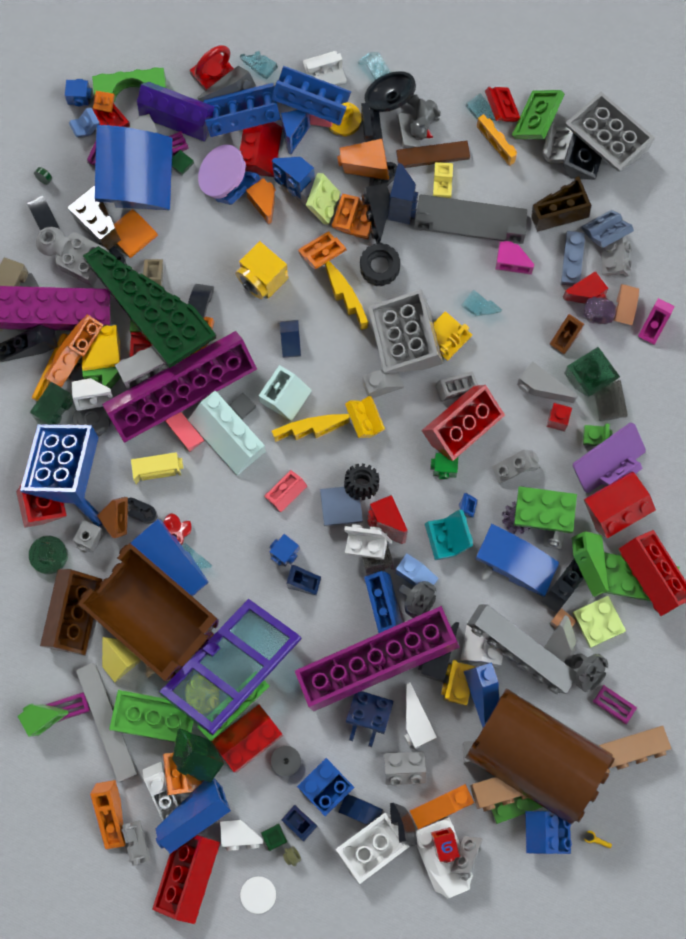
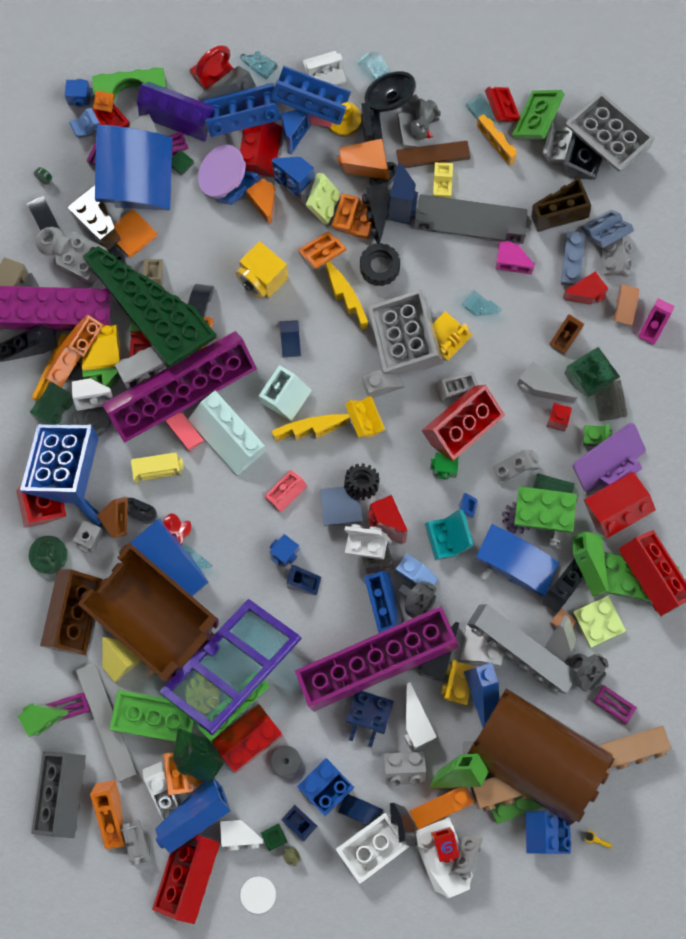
dark grey tile [229,393,256,420] -> none
clear purple gear [583,297,616,325] -> none
none -> dark grey slope [31,752,86,838]
none -> bright green slope [430,754,489,788]
none -> clear green tile [533,473,575,493]

